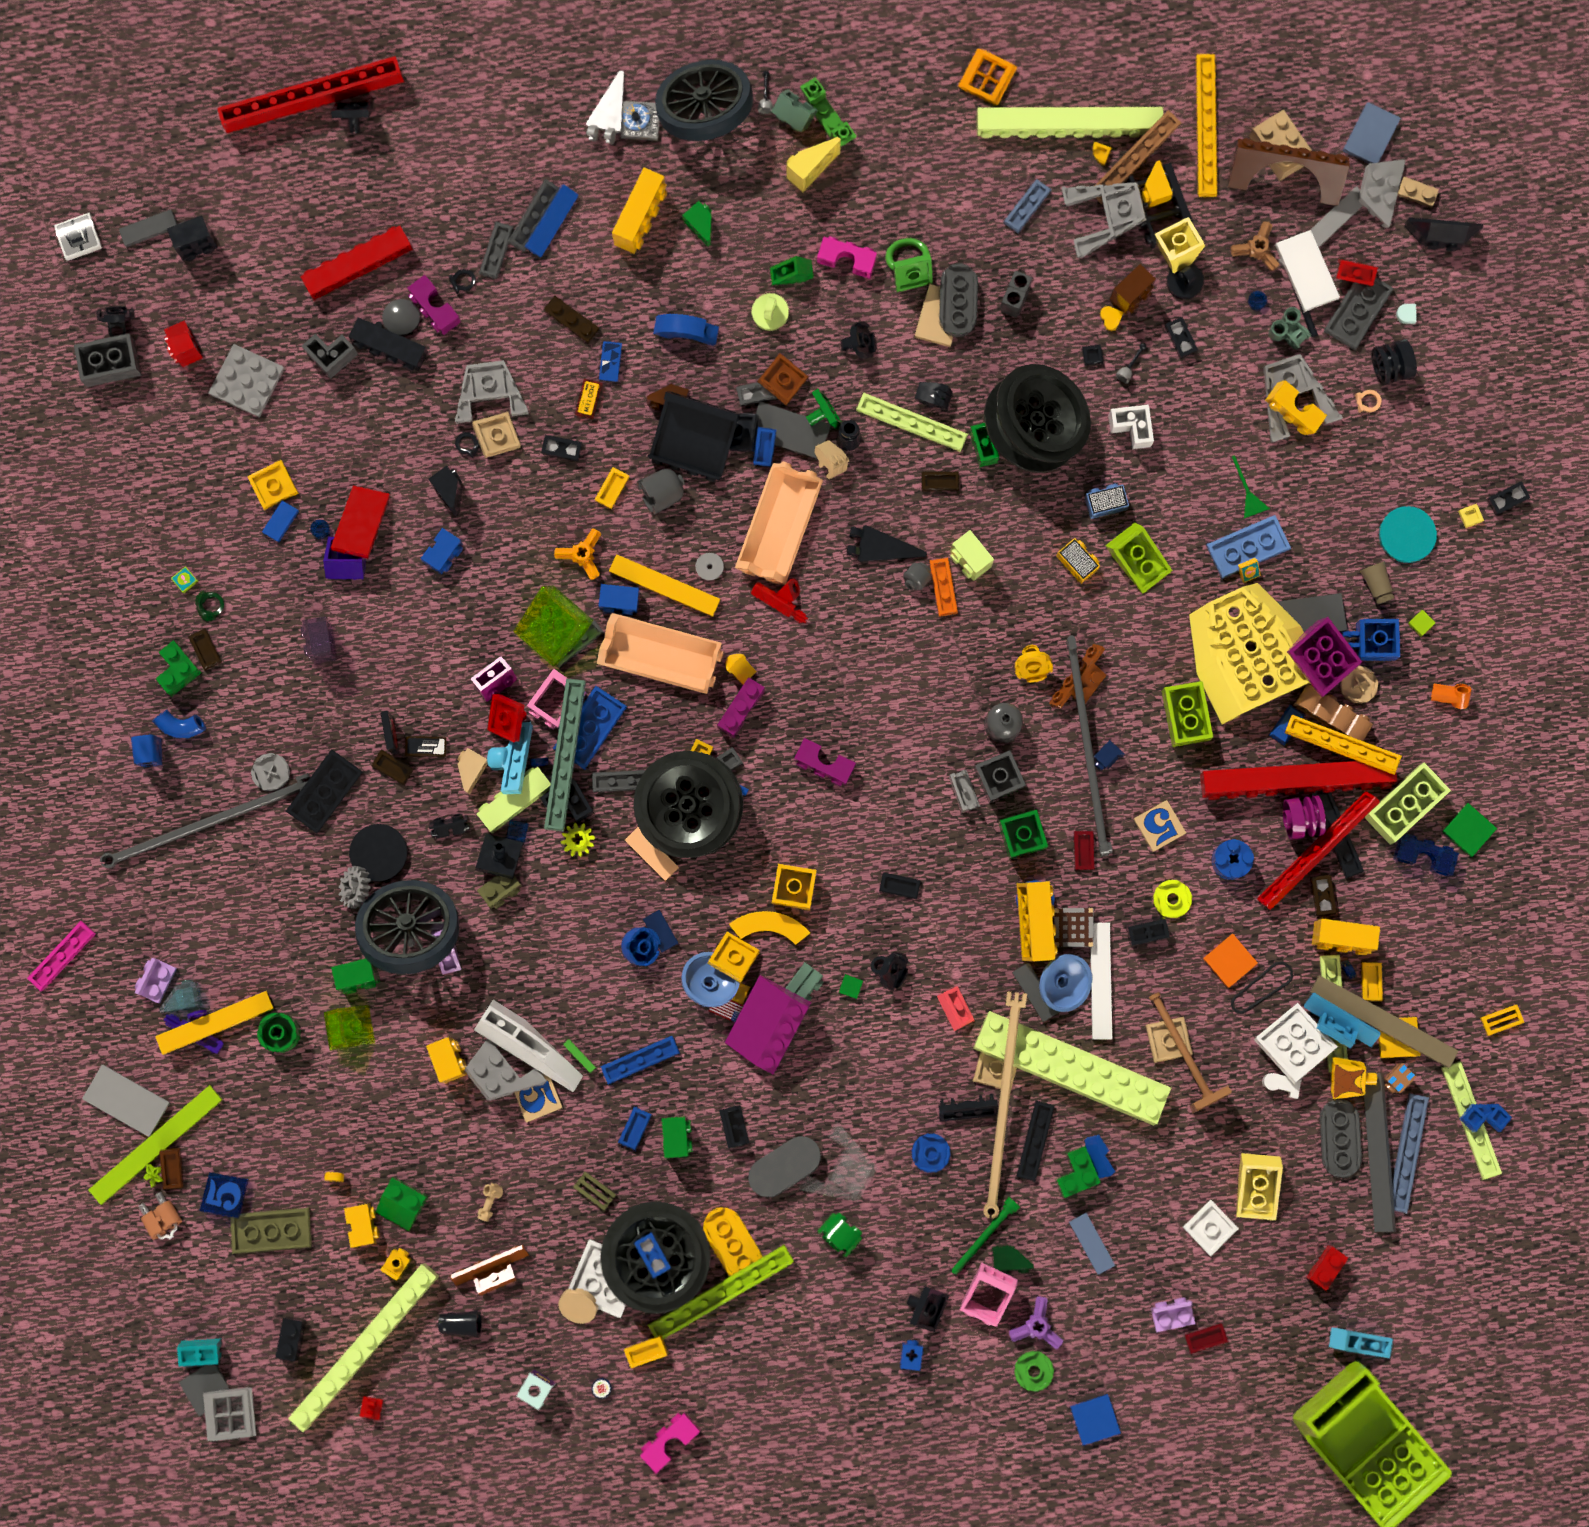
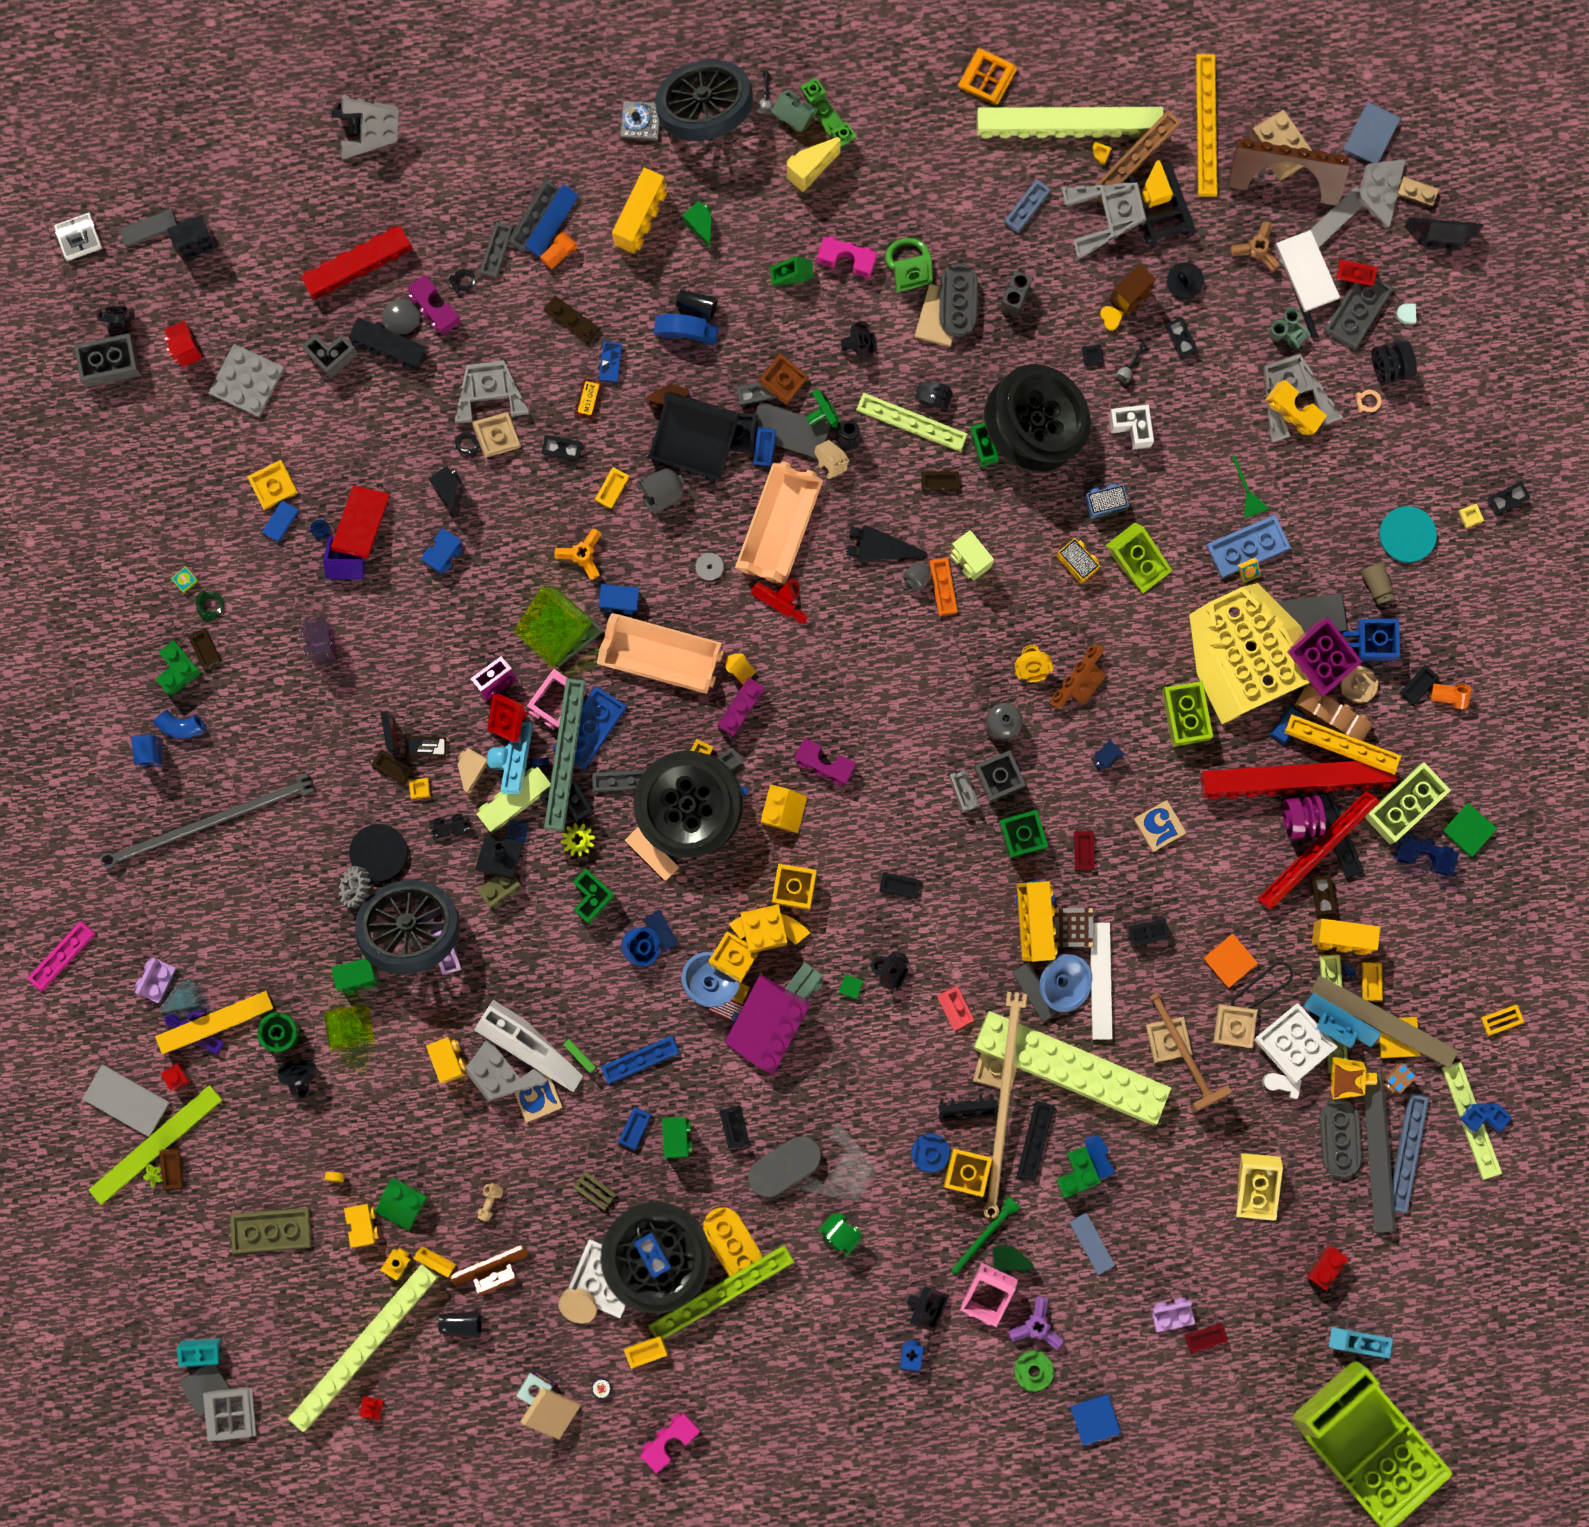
nougat piece [139,1192,182,1240] -> none
clear blue tile [199,1172,249,1219] -> none
red brick [217,56,404,133] -> none
light grey tile [251,753,290,792] -> none
black brick [275,1317,306,1362] -> none
black tile [286,749,363,834] -> none
flag [586,71,624,145] -> none
yellow tile [609,554,720,617] -> none
yellowish green tile [752,293,789,331] -> none
dark grey hinge [1066,635,1112,857] -> none
neon yellow tile [1153,880,1192,918] -> none
light yellow slope [1155,217,1205,274] -> none
white tile [1183,1200,1239,1256] -> none
blue brick [1212,839,1254,880] -> none
clear blue tile [1248,291,1267,310] -> none
lime tile [1408,610,1436,637] -> none
none -> red brick [161,1063,192,1091]
none -> black tile [277,1060,317,1098]
none -> light grey wing [340,95,399,159]
none -> yellow tile [409,778,431,800]
none -> yellow tile [414,1246,457,1277]
none -> tan tile [521,1387,581,1439]
none -> orange piece [540,232,578,270]
none -> green brick [573,868,616,925]
none -> black plant [676,289,718,322]
none -> yellow brick [740,904,787,954]
none -> yellow slope [761,784,807,833]
none -> yellow brick [943,1148,992,1197]
none -> tan tile [1213,1004,1258,1049]
none -> black tile [1399,665,1439,705]

